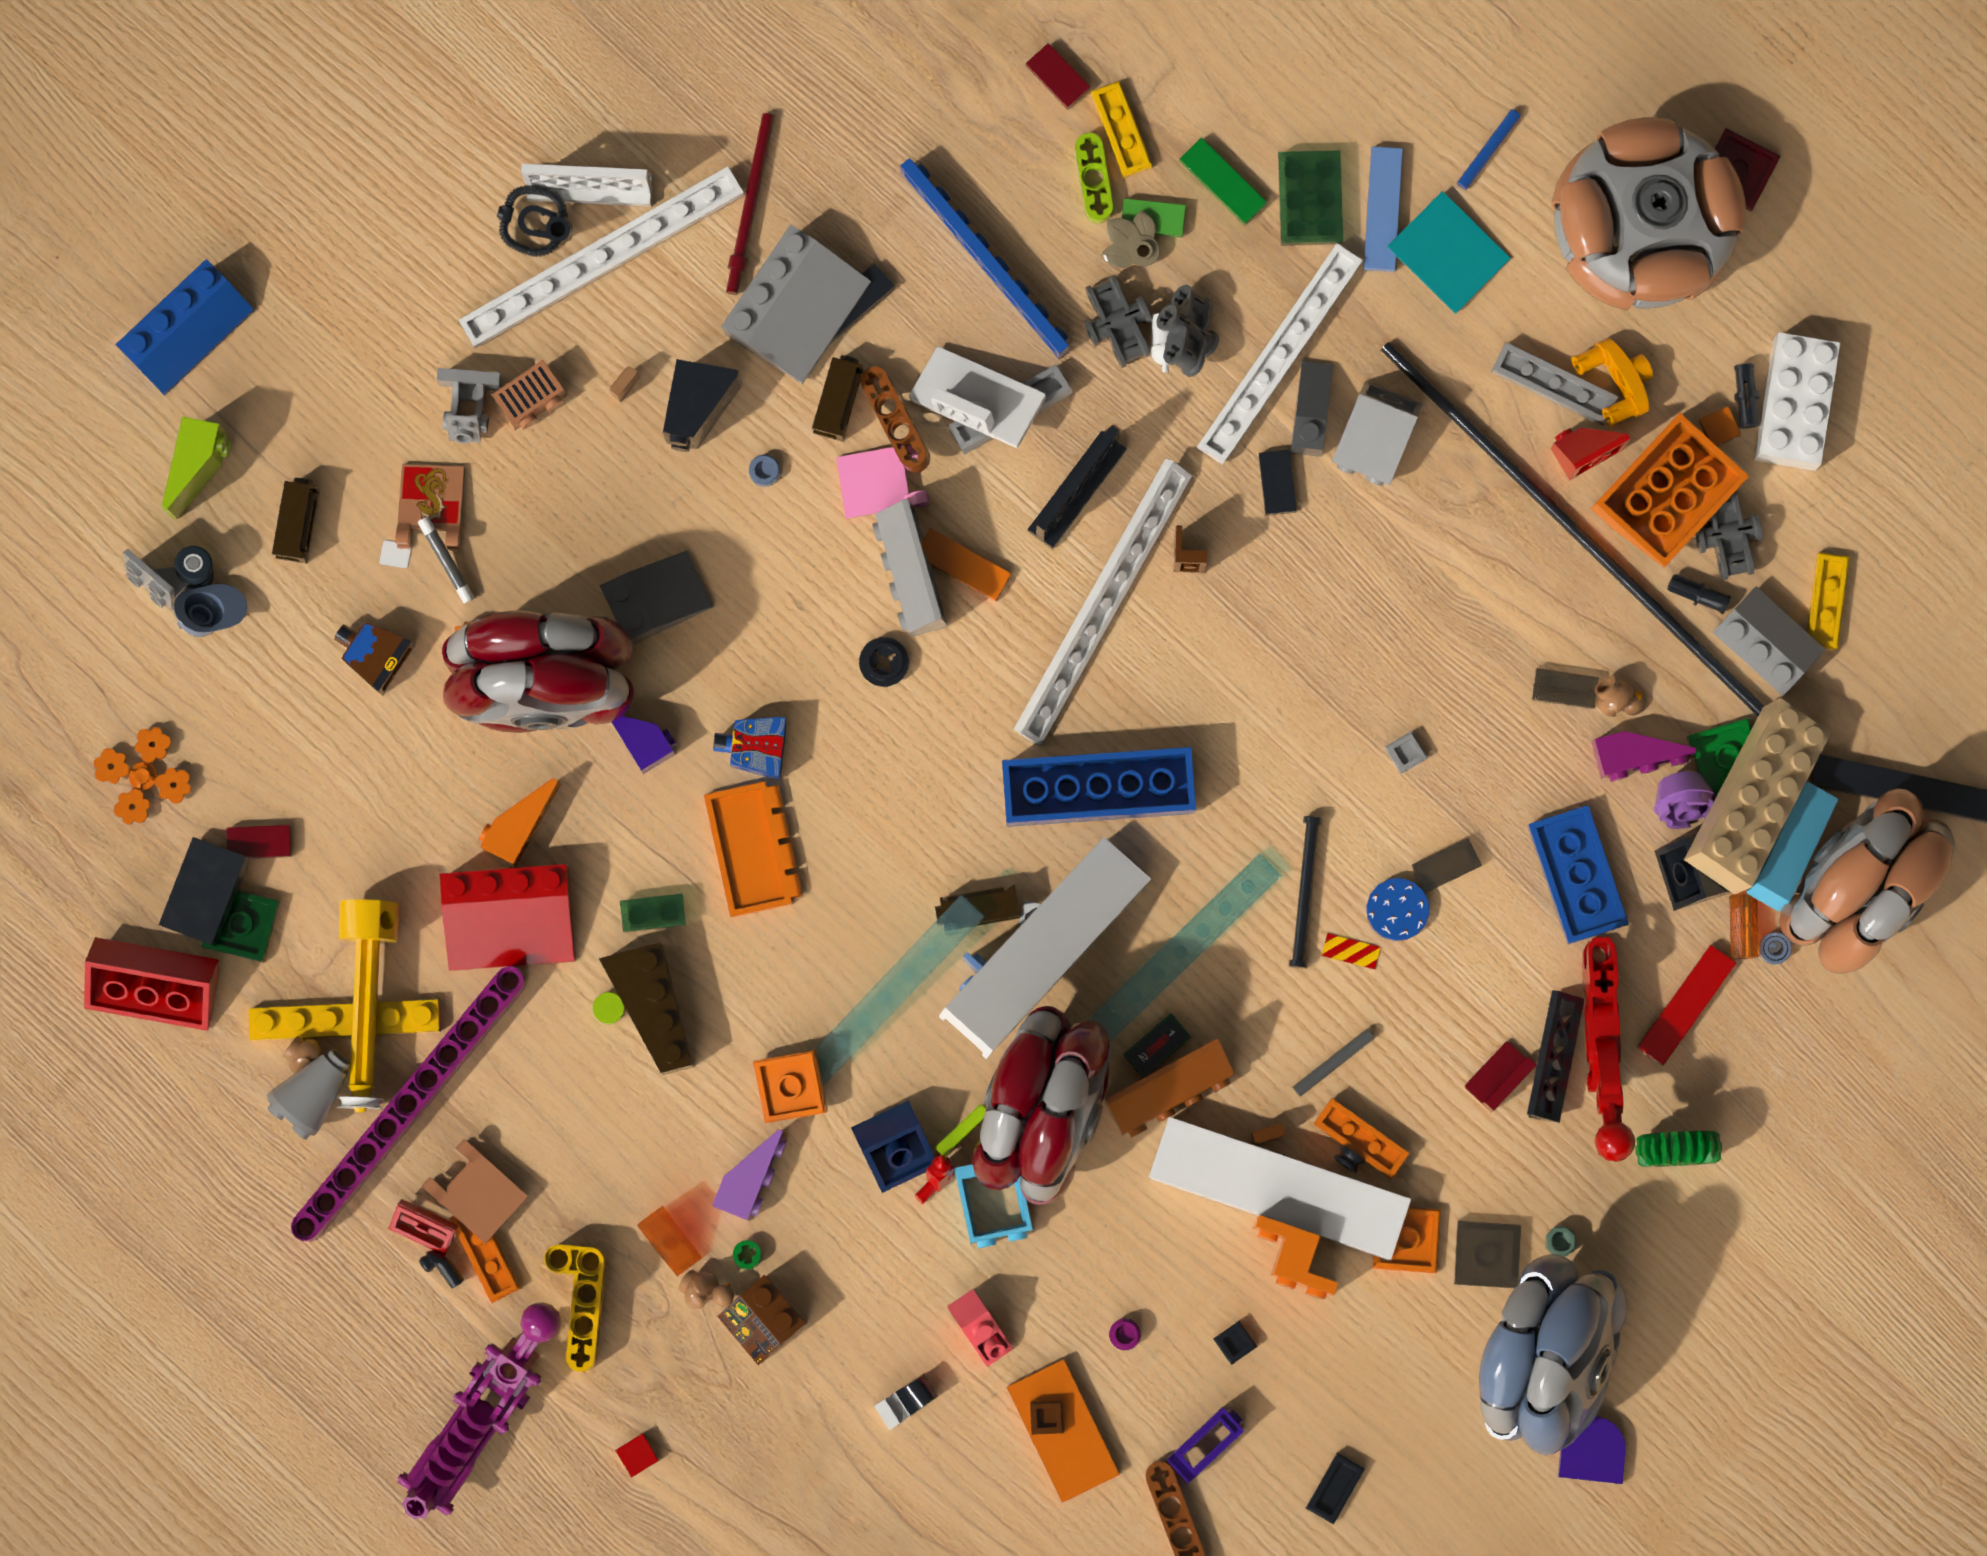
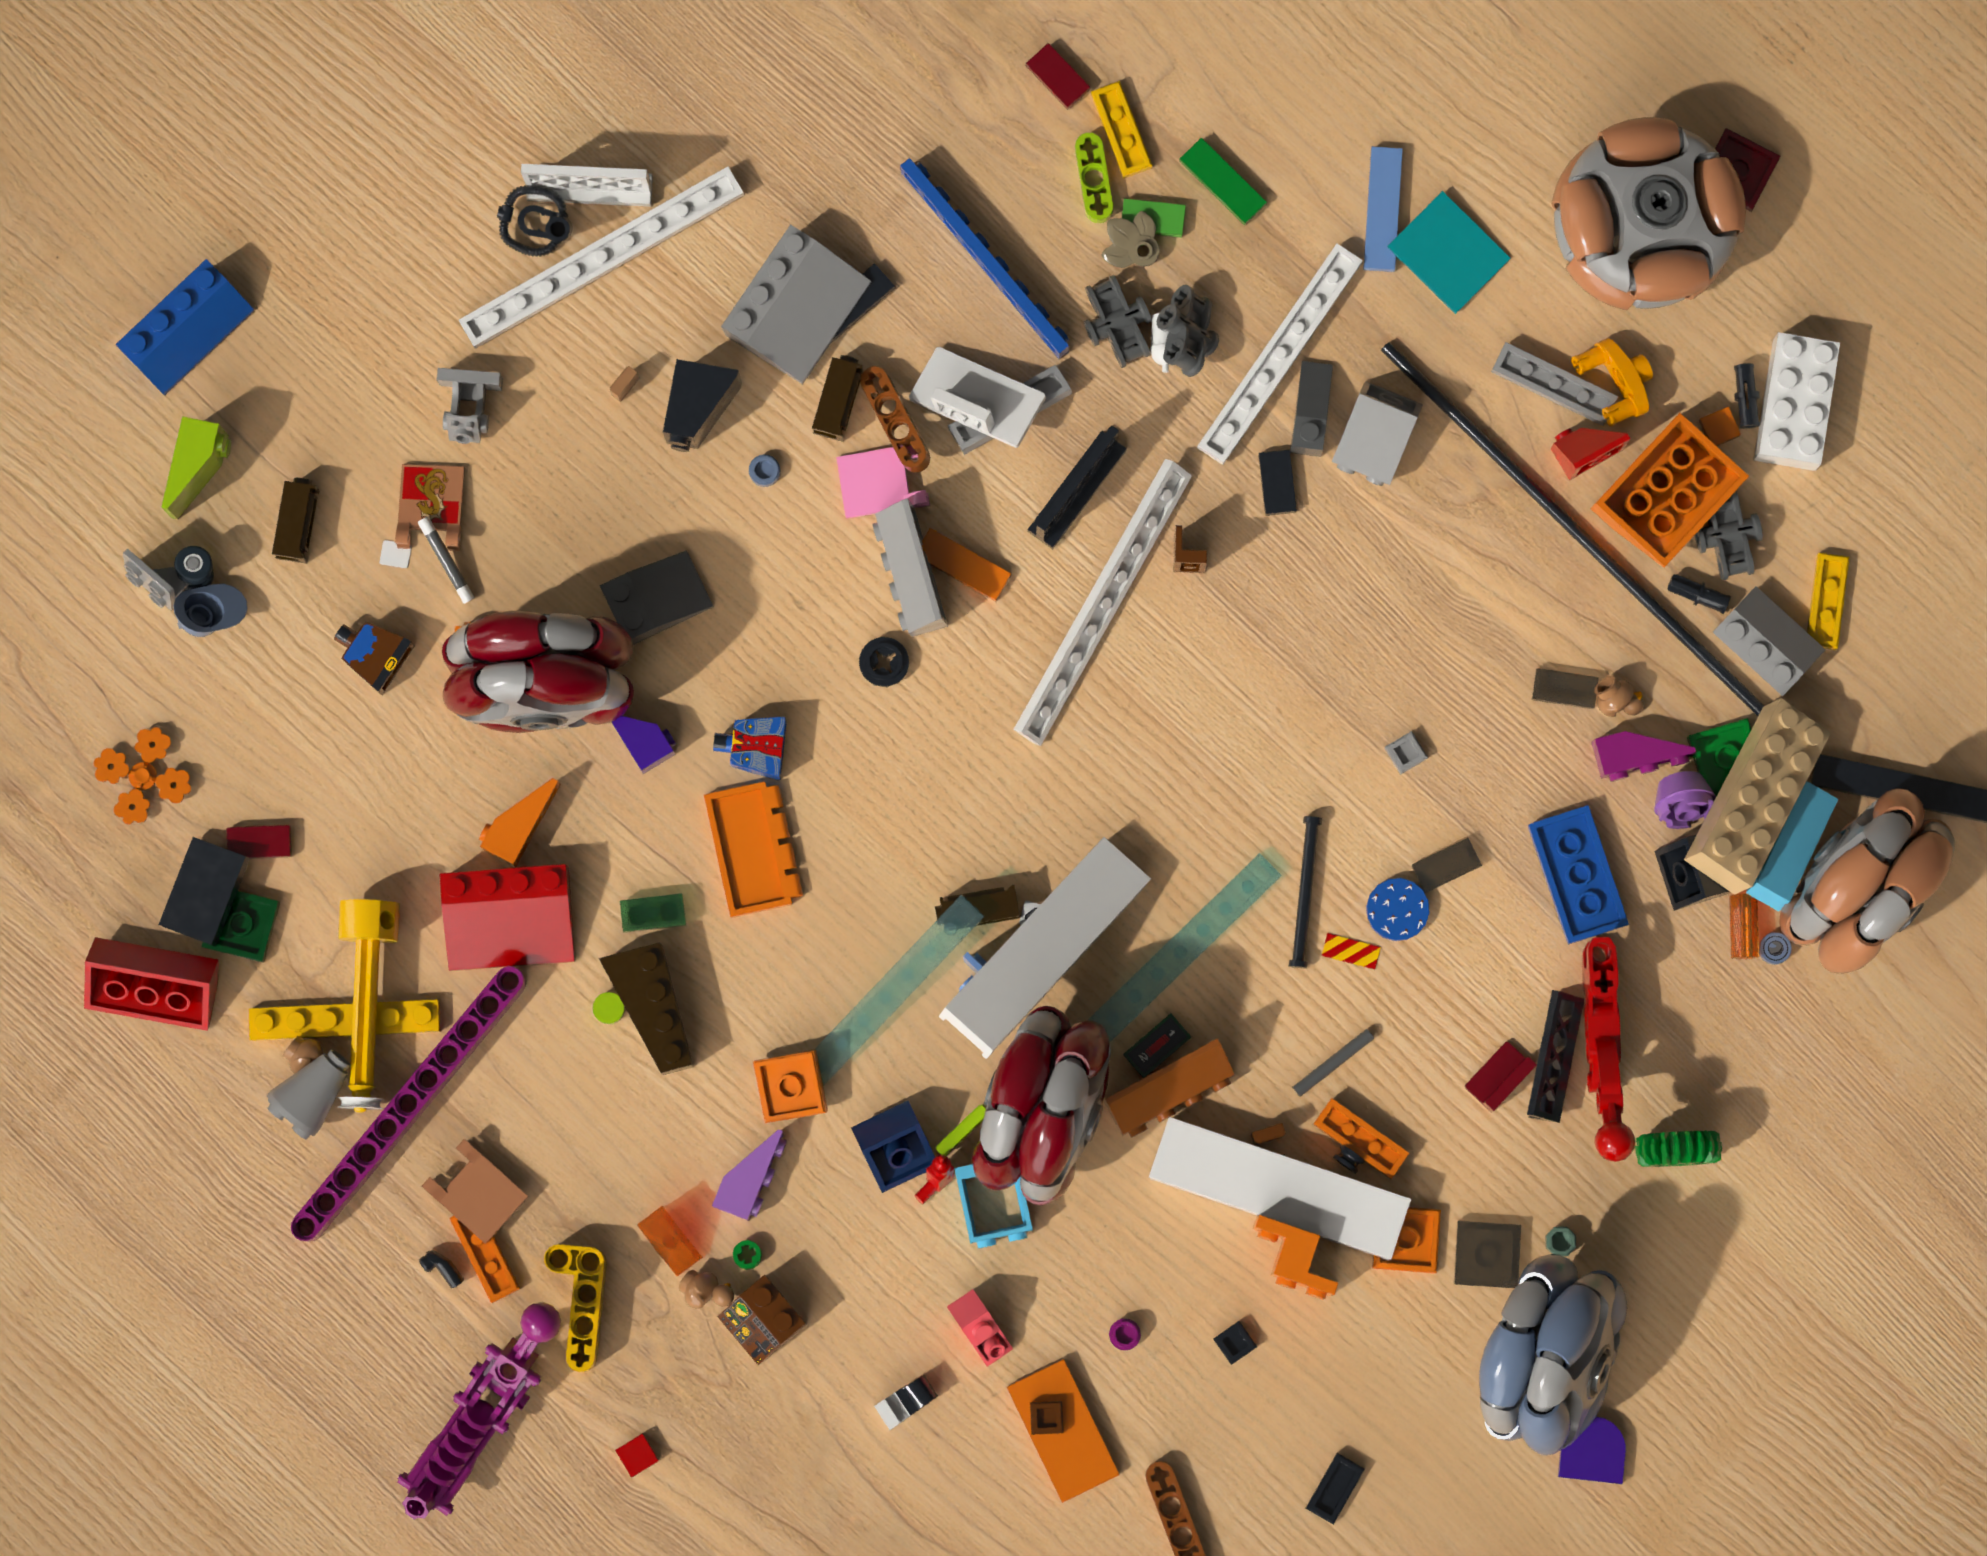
red tile [388,1199,458,1256] -> none
nougat brick [491,360,567,431] -> none
dark red bar [726,113,774,295] -> none
blue brick [1002,747,1196,827] -> none
dark purple window [1166,1407,1244,1484] -> none
clear green plate [1278,150,1343,246] -> none
blue bar [1457,109,1521,190] -> none
red tile [1637,945,1736,1066] -> none

